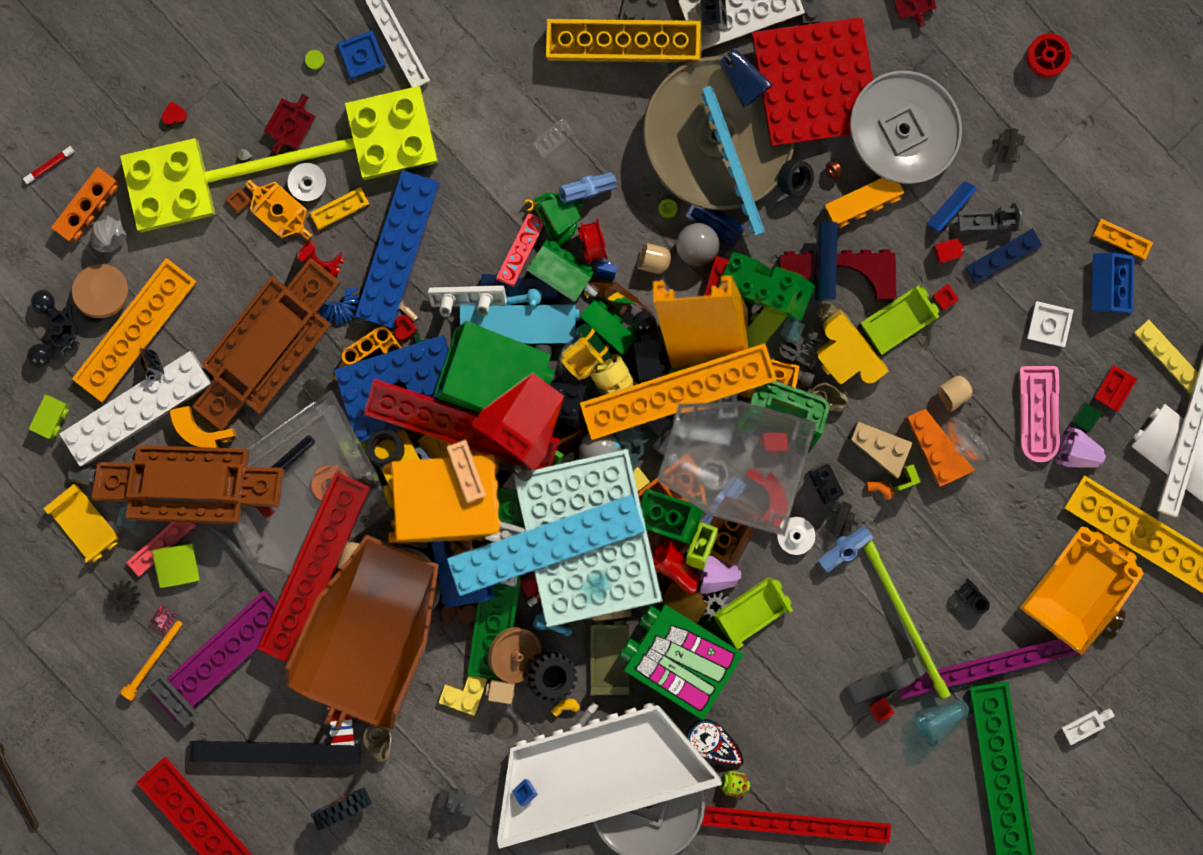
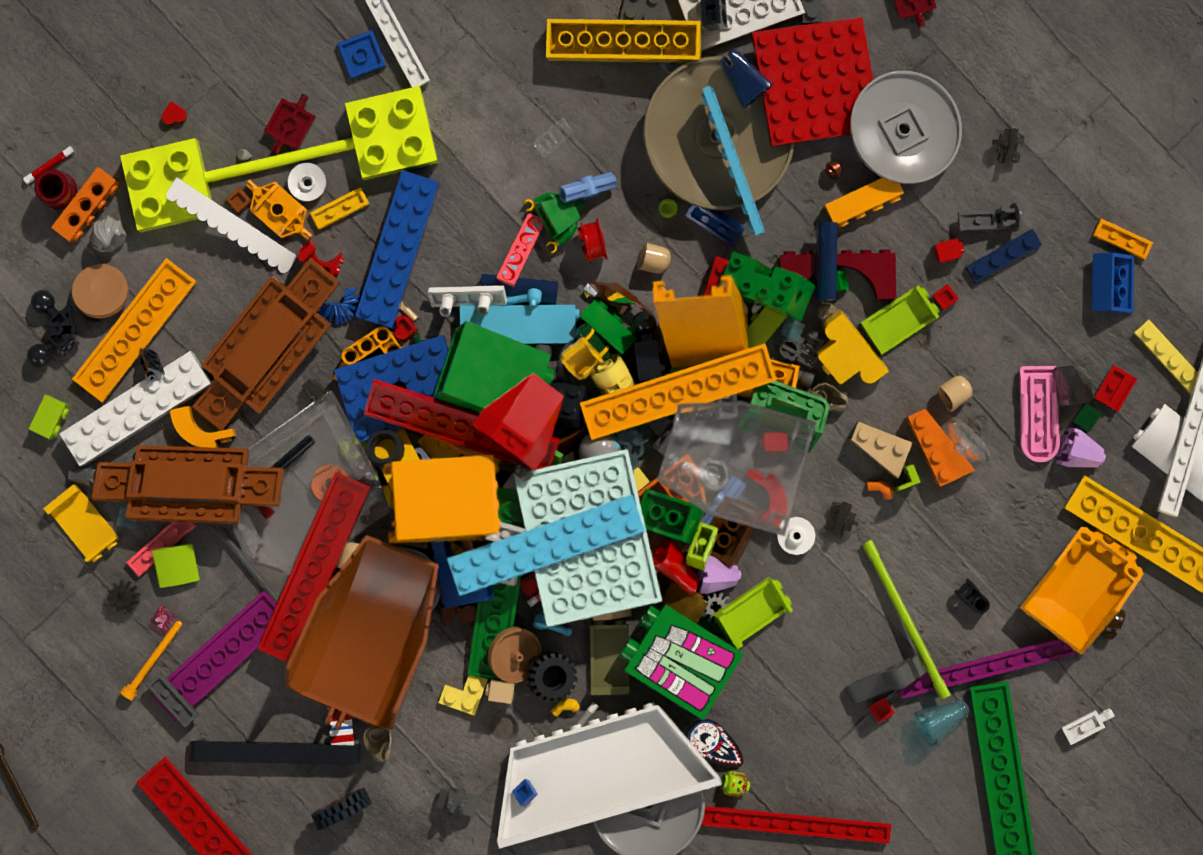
lime tile [305,50,325,70] -> none
light nougat plate [447,440,486,503] -> none
green slope [527,239,595,302] -> none
clear light blue plate [588,570,612,594] -> none
blue plate [596,261,618,281] -> none
light grey piece [676,223,719,266] -> none
black tyre [778,159,814,197] -> none
black hips [807,463,844,504] -> none
medium blue piece [818,525,874,573] -> none
blue slope [927,182,977,233] -> none
red wheel [1026,33,1071,78] -> none
white plate [1027,301,1073,348] -> none
none -> dark red piece [34,169,78,210]
none -> white sticker [166,178,297,273]
none -> green tile [836,271,849,291]
none -> clear smoke slope [1054,365,1093,406]

